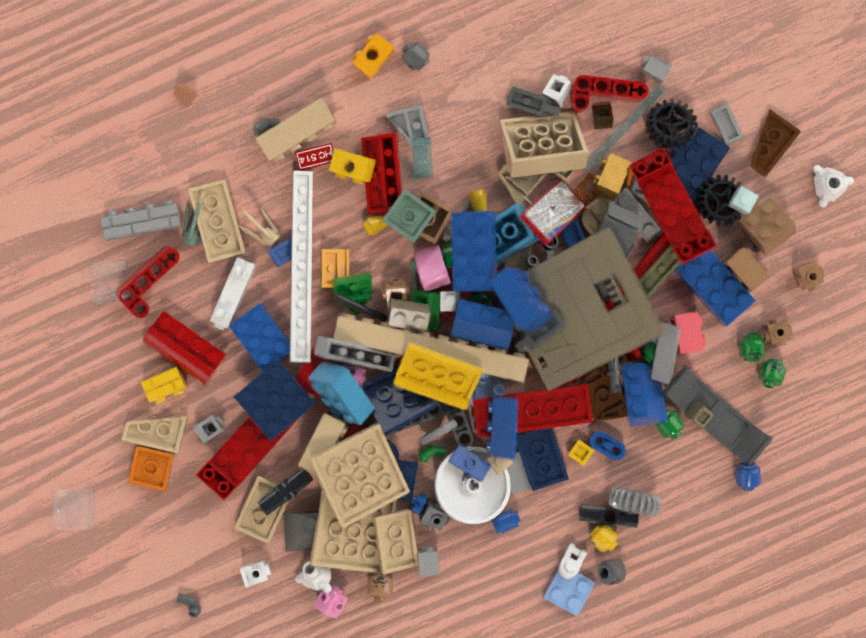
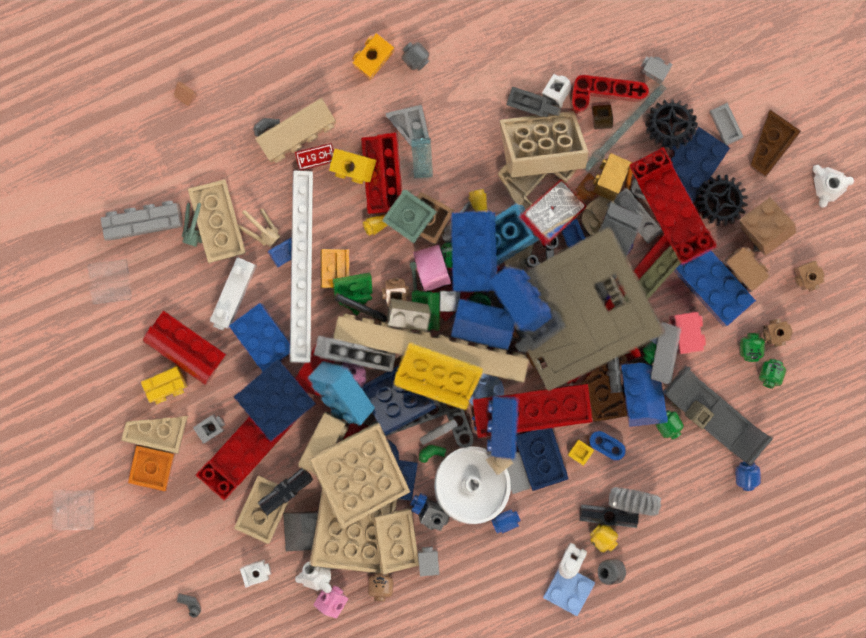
red beam [116,246,180,318] -> none
blue plate [448,445,491,482] -> none
light aqua brick [728,186,758,215] -> none

